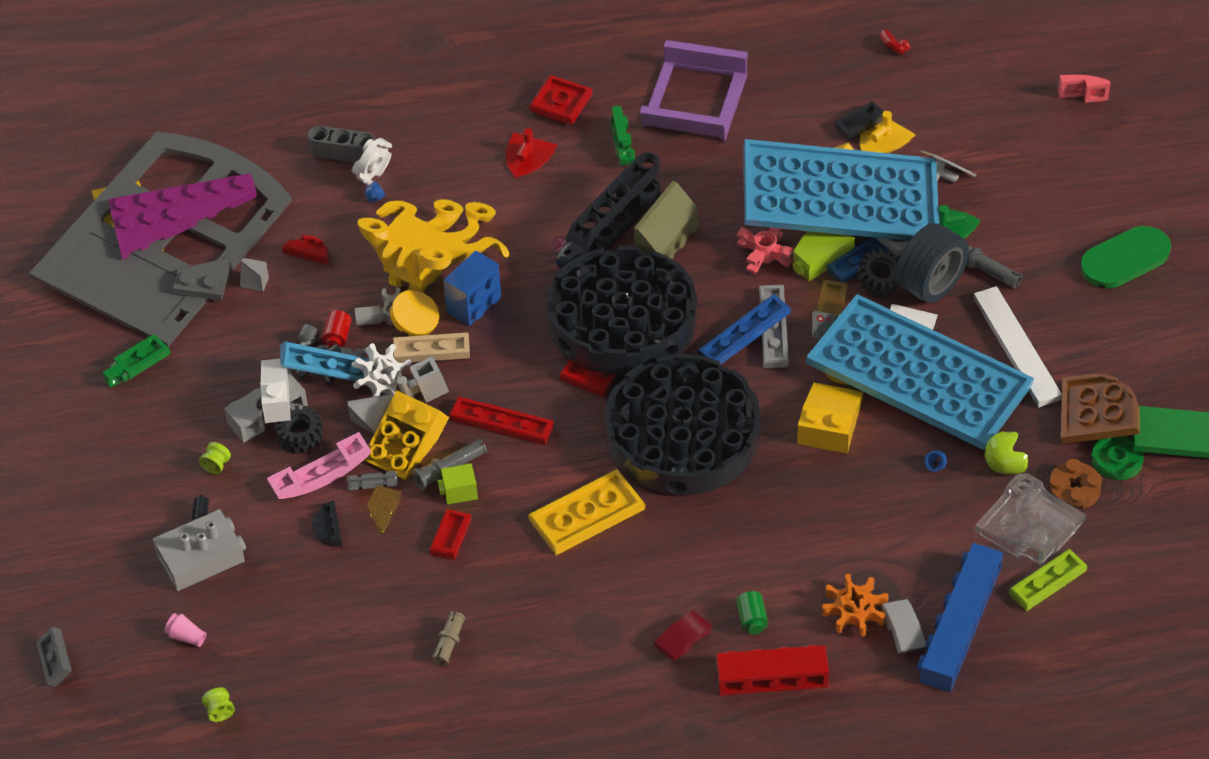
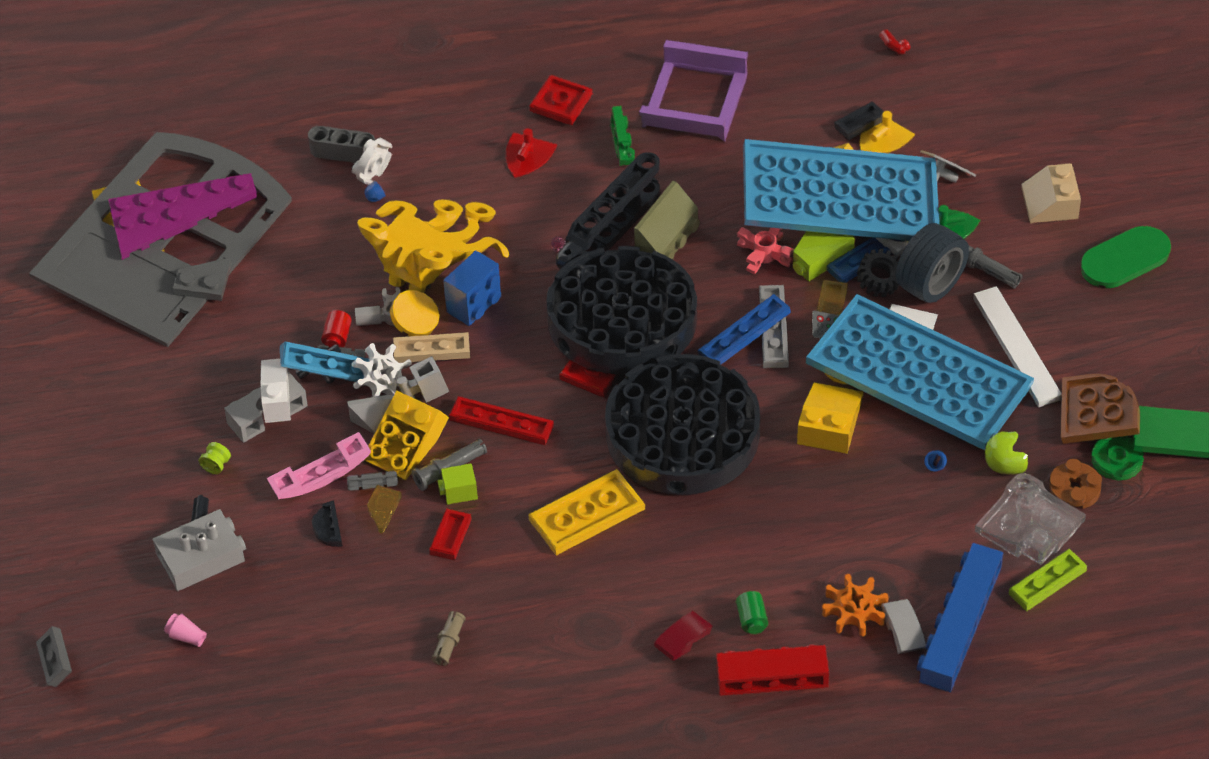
green hinge [103,334,170,388] -> none
lime wheel [202,687,235,722] -> none
light grey slope [240,258,269,291] -> none
black tyre [275,405,323,454] -> none
red tile [282,235,329,265] -> none
dark grey hinge [288,324,320,374] -> none
coral slope [1058,75,1110,103] -> none
none -> tan slope [1022,163,1081,223]

